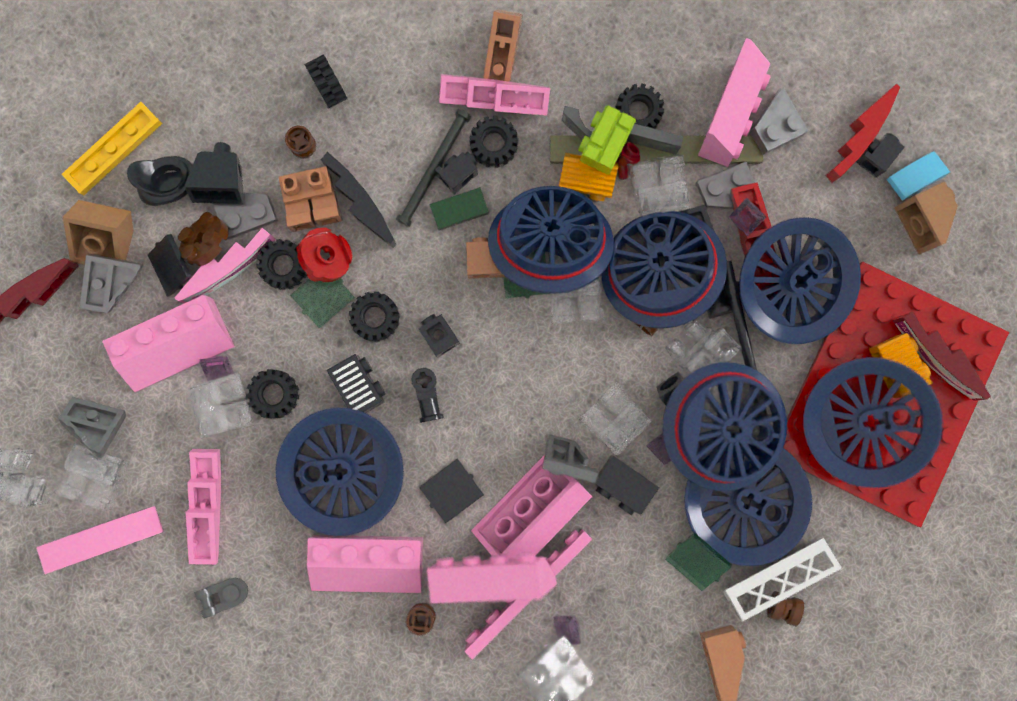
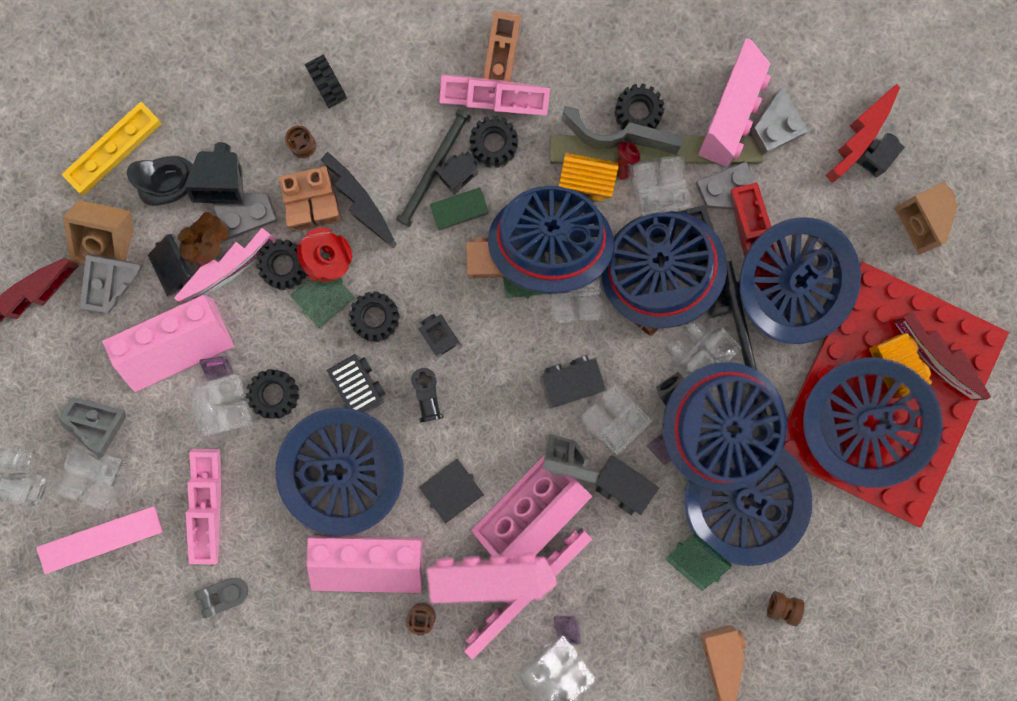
lime brick [578,105,636,175] -> none
white fence [723,538,842,621] -> none
clear purple slope [729,198,766,236] -> none
medium azure slope [887,151,950,201] -> none
none -> black brick [540,355,606,408]

